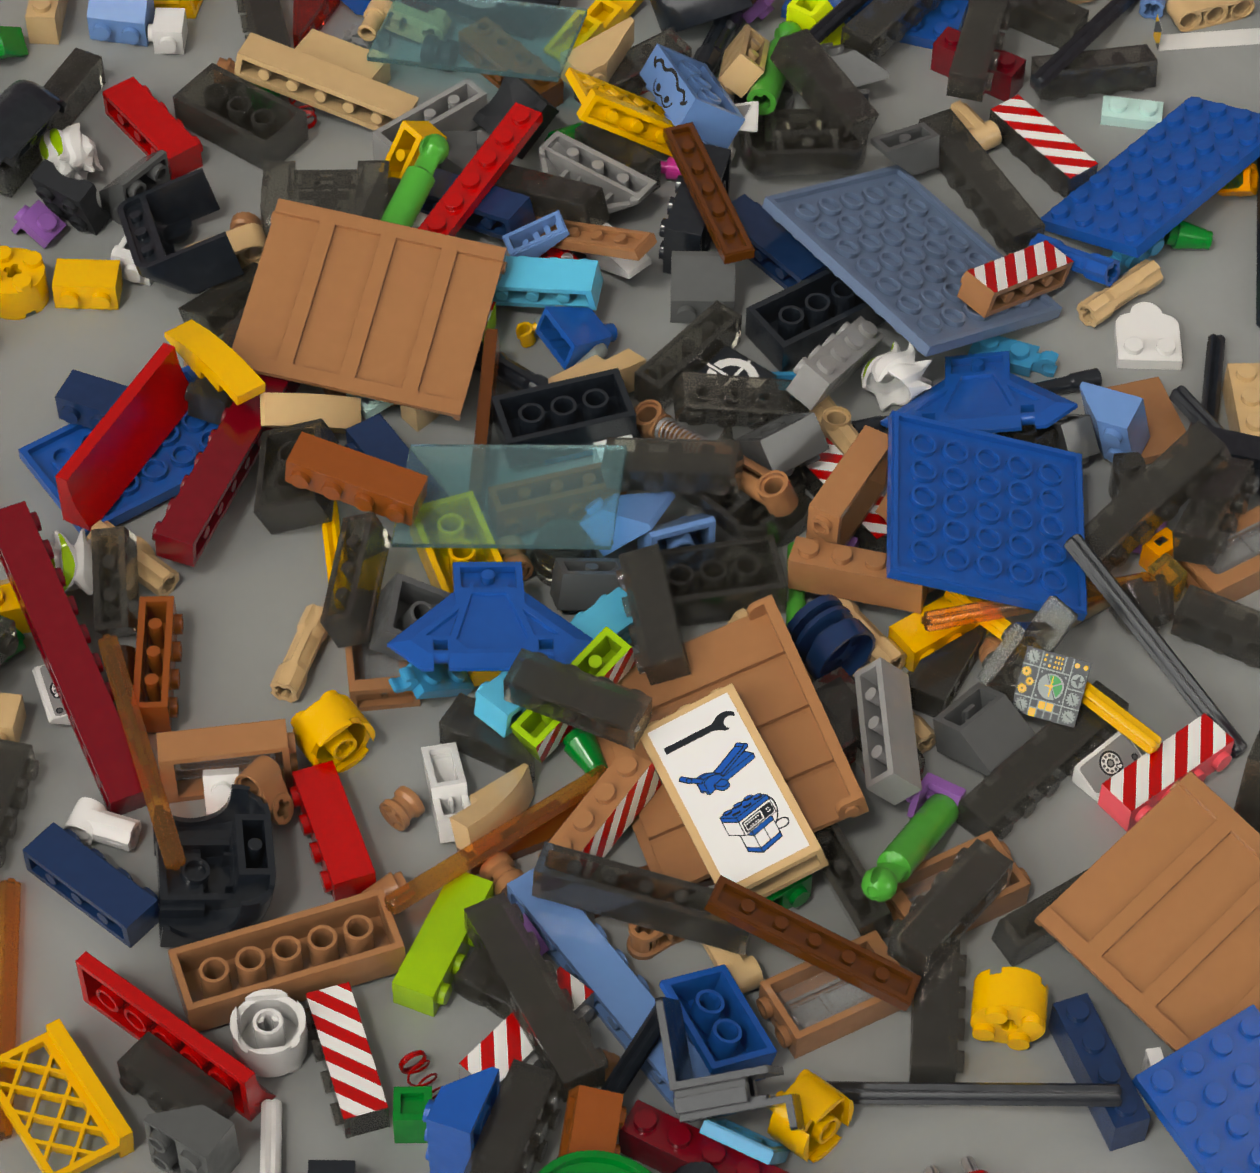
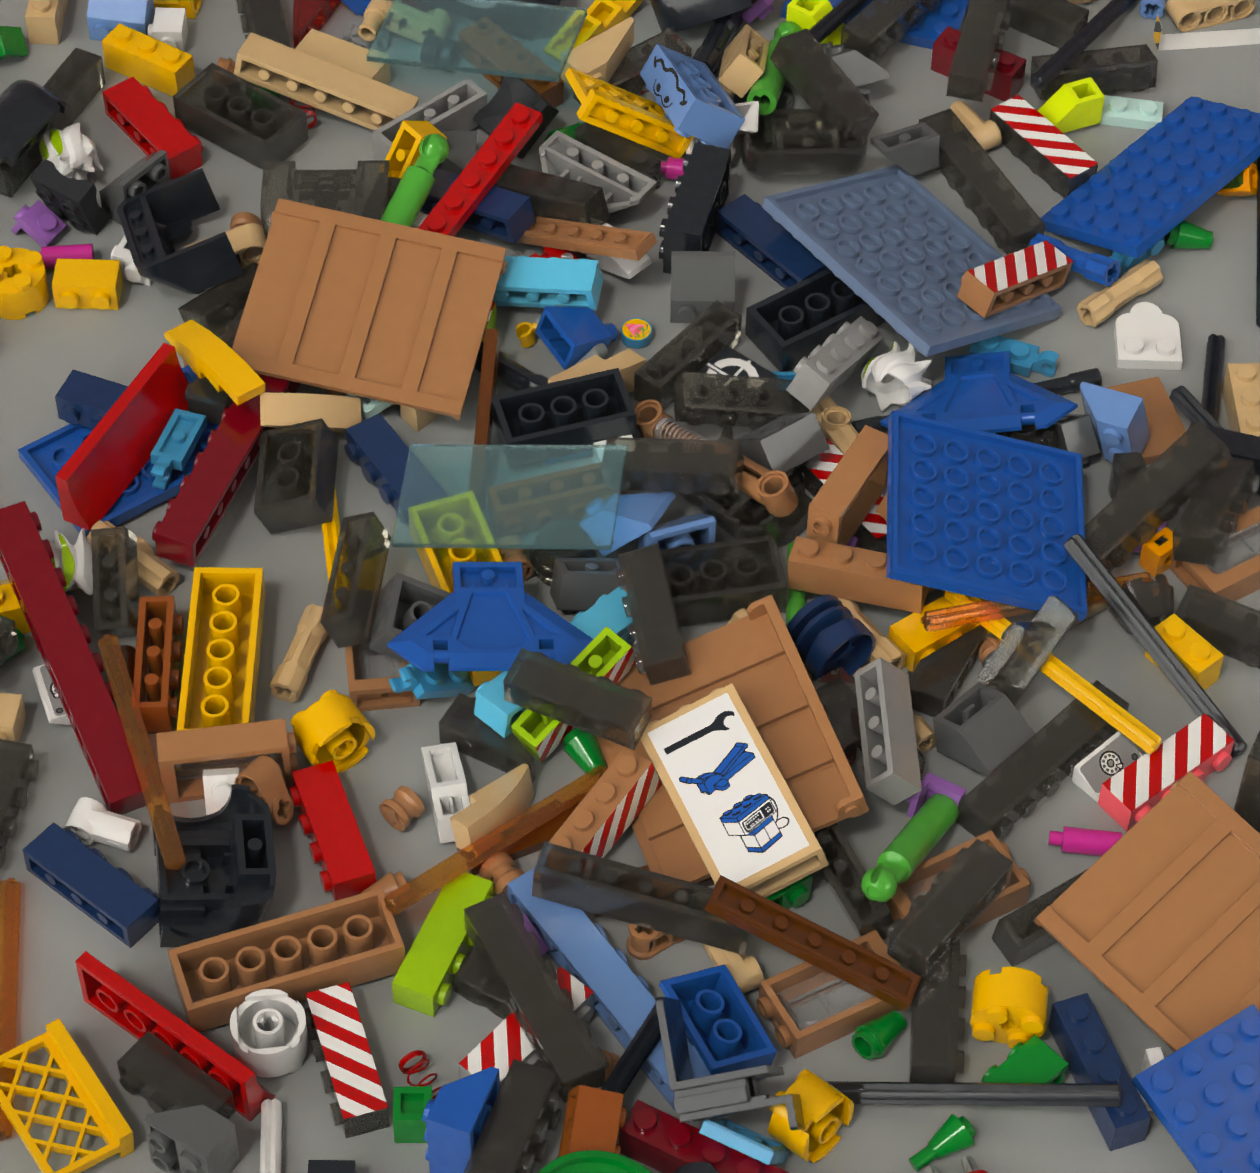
dark orange brick [285,432,429,526] -> none
medium blue slope [502,210,570,258] -> none
reddish brown tile [663,122,755,265] -> none
sticker [1012,646,1092,728] -> none
clear yellow slope [1148,553,1188,603] -> none
none -> dark pink cylinder [39,244,94,269]
none -> yellow brick [102,23,196,99]
none -> dark azure plate [150,408,207,490]
none -> yellow brick [176,567,266,731]
none -> tile [620,318,652,349]
none -> green cone [852,1010,906,1060]
none -> green cone [908,1114,976,1172]
none -> green slope [981,1035,1069,1083]
none -> neon yellow slope [1037,77,1105,133]
none -> dark pink cylinder [1048,826,1122,856]
none -> yellow brick [1144,613,1224,690]

